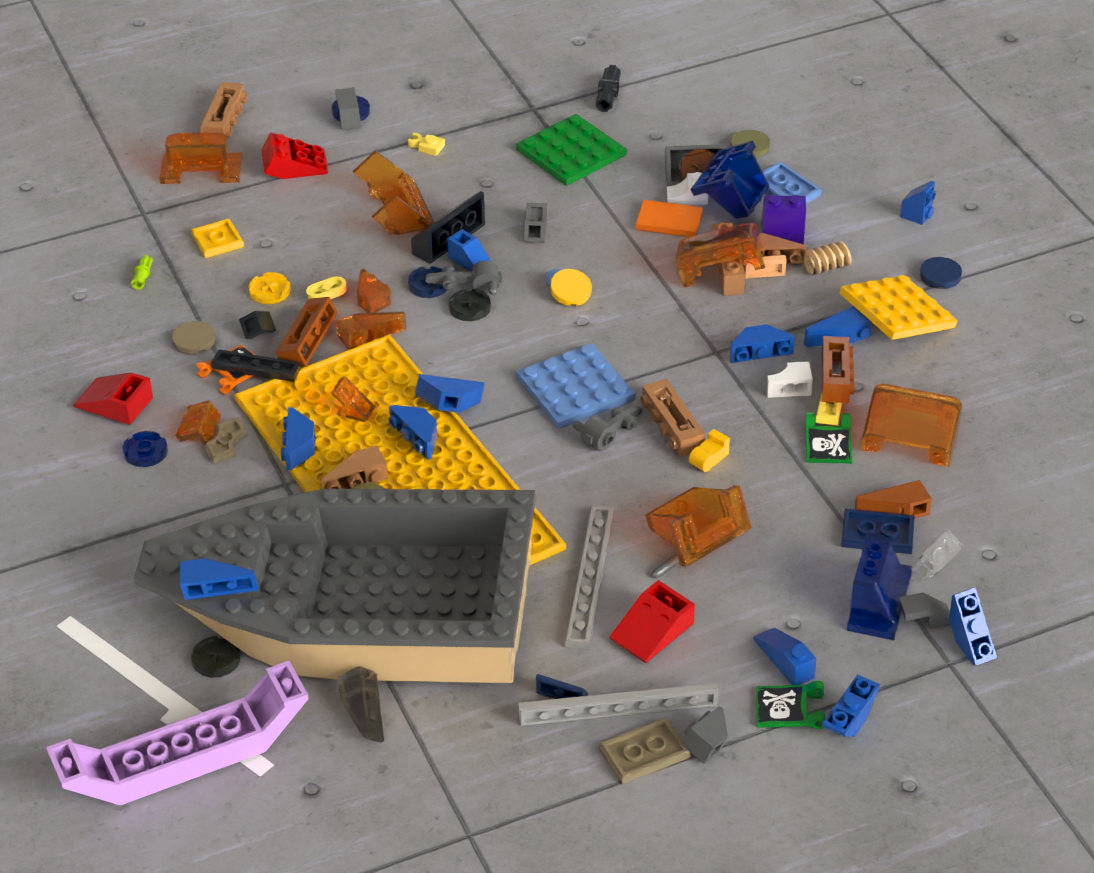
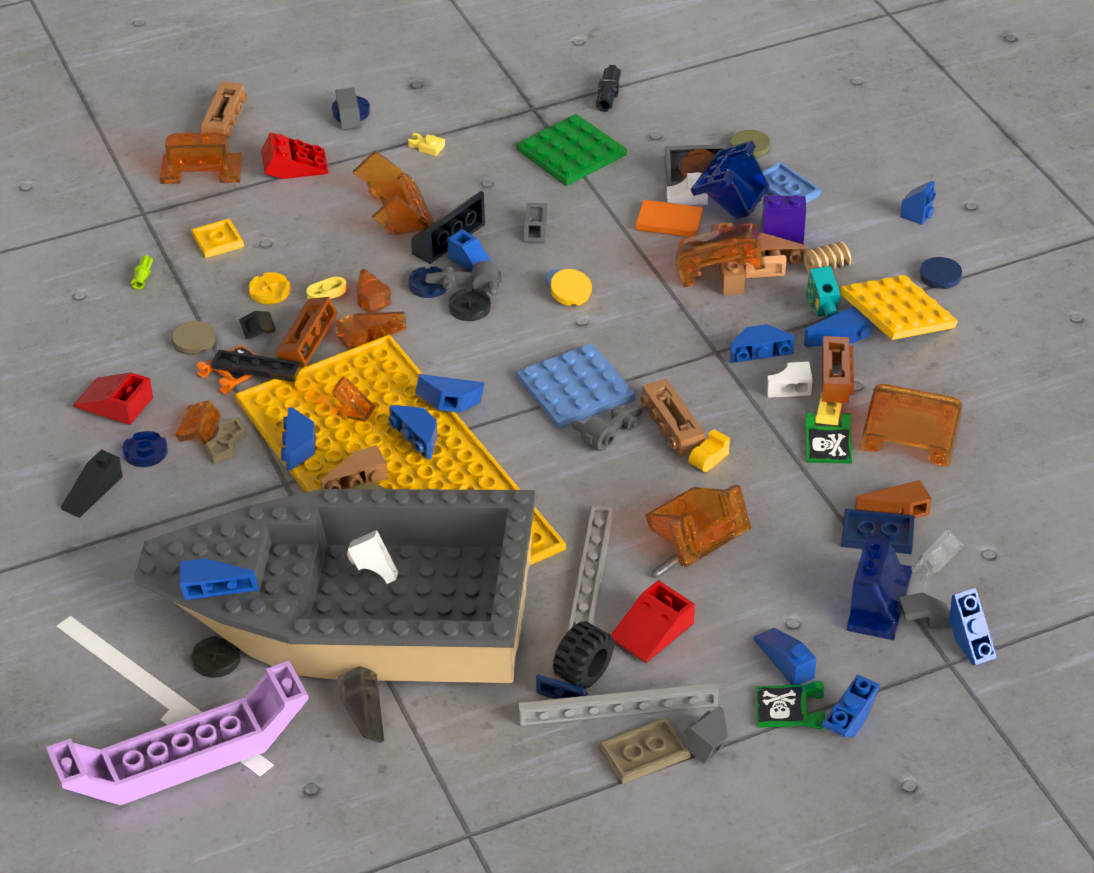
none -> black slope [61,449,123,518]
none -> white arch [347,530,398,584]
none -> black tyre [553,621,614,689]
none -> teal torso [806,266,840,318]

